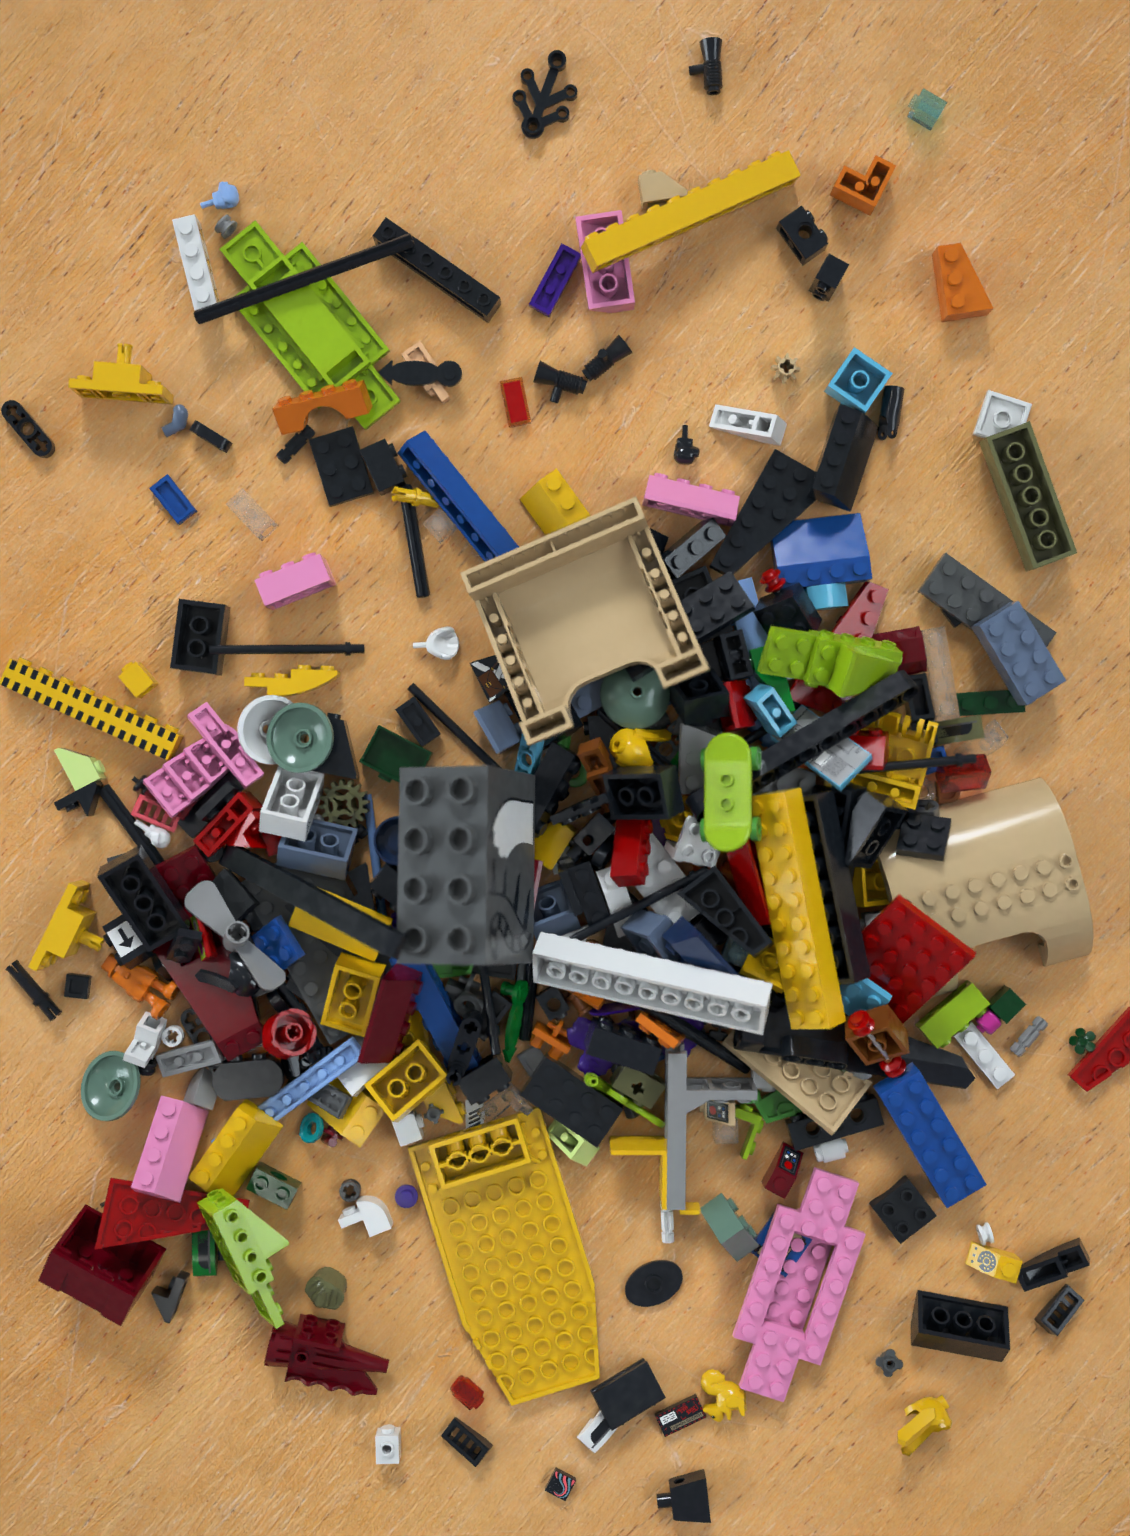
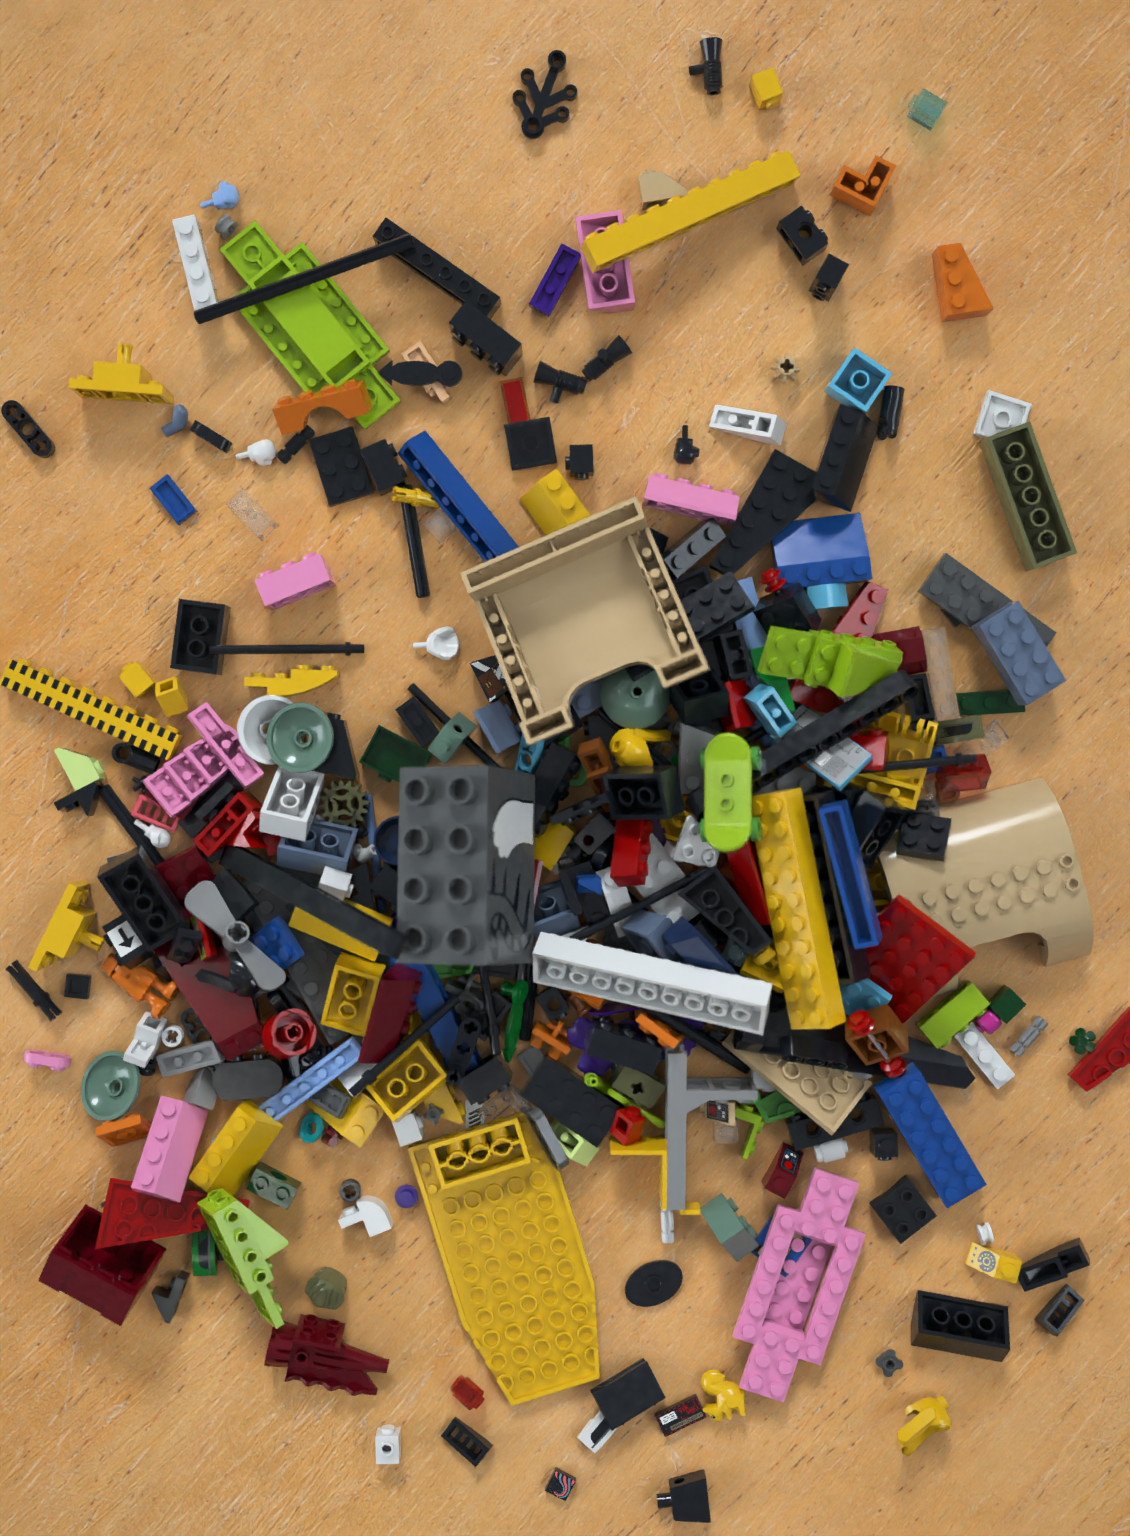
none -> bright pink plate [23,1050,71,1071]
none -> orange plate [95,1113,152,1147]
none -> black piece [112,742,161,774]
none -> yellow brick [155,676,189,717]
none -> white piece [236,439,276,466]
none -> white brick [318,866,354,901]
none -> black bar [349,994,461,1097]
none -> white arm [353,844,377,863]
none -> sand green torso [428,712,477,764]
none -> black brick [449,301,523,376]
none -> black tile [504,417,557,471]
none -> dark grey beam [526,1107,569,1171]
none -> black brick [565,444,593,480]
none -> blue slope [575,874,602,895]
none -> red brick [610,1106,646,1146]
none -> yellow brick [749,67,783,110]
none -> yellow tile [753,947,776,968]
none -> blue brick [818,799,883,949]
none -> black brick [869,1128,898,1161]

